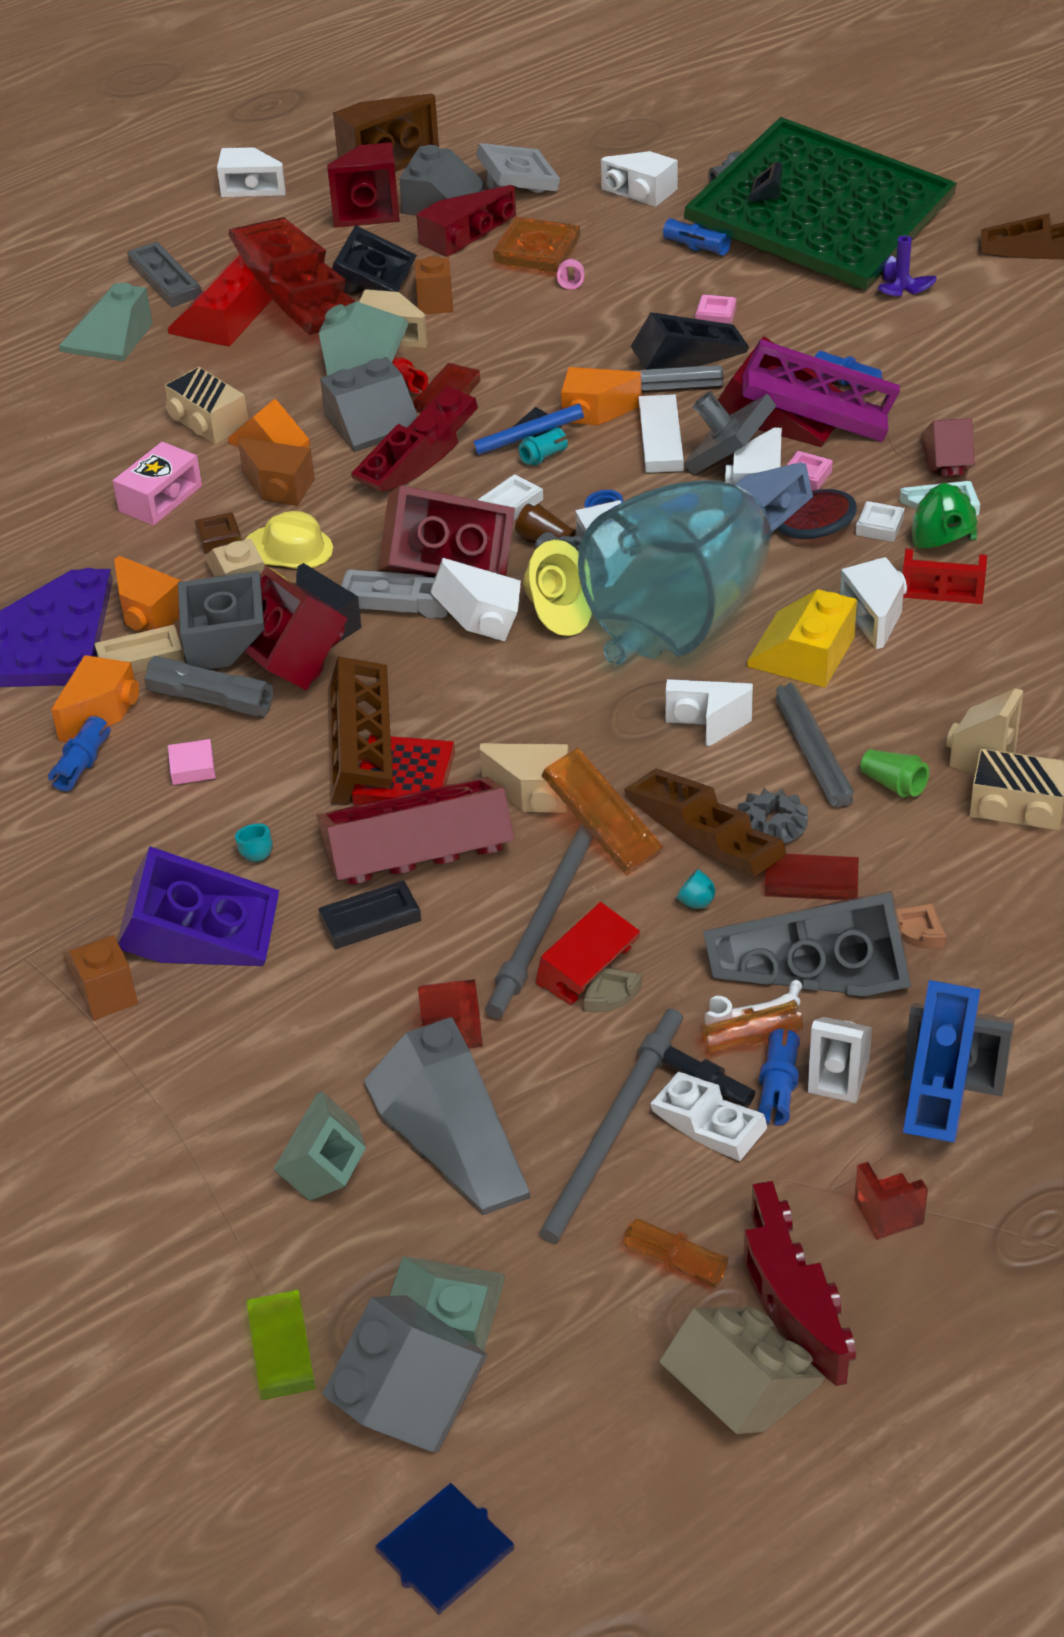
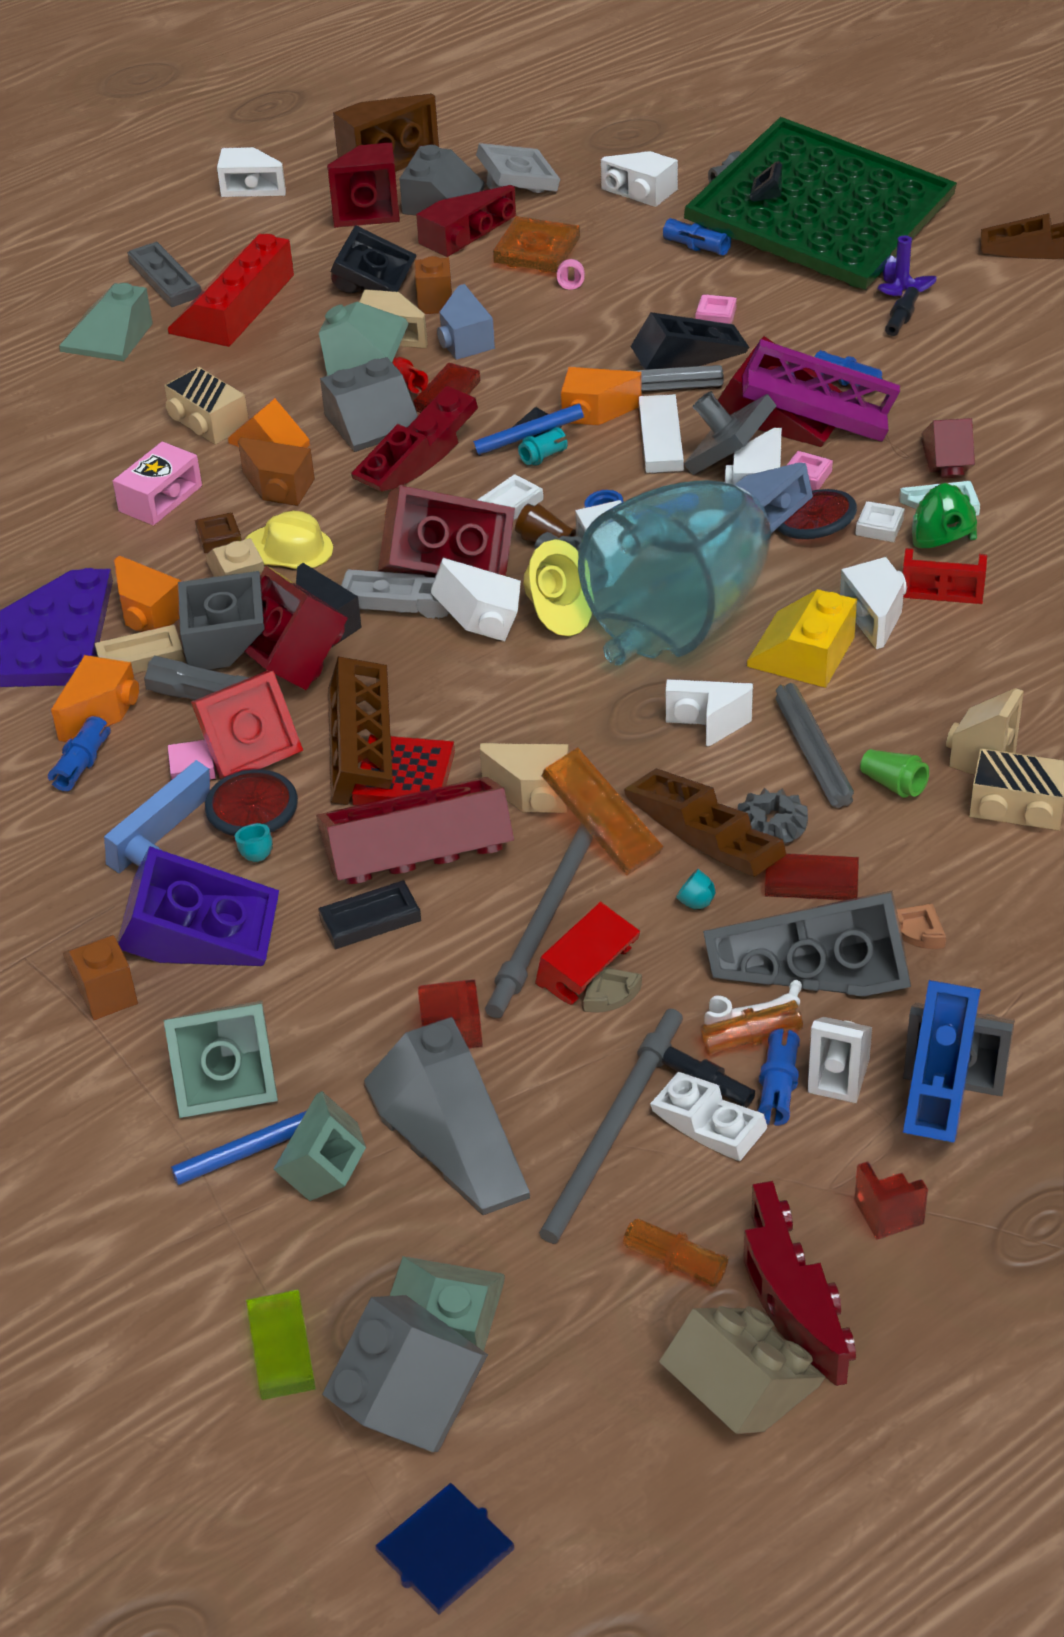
clear red slope [228,217,356,335] -> none
none -> medium blue piece [104,760,210,873]
none -> sand green slope [164,1001,278,1118]
none -> blue bar [171,1110,307,1185]
none -> tile [191,670,303,780]
none -> clear red wheel [205,769,298,836]
none -> sand blue slope [437,284,495,360]
none -> black bar [885,287,920,336]

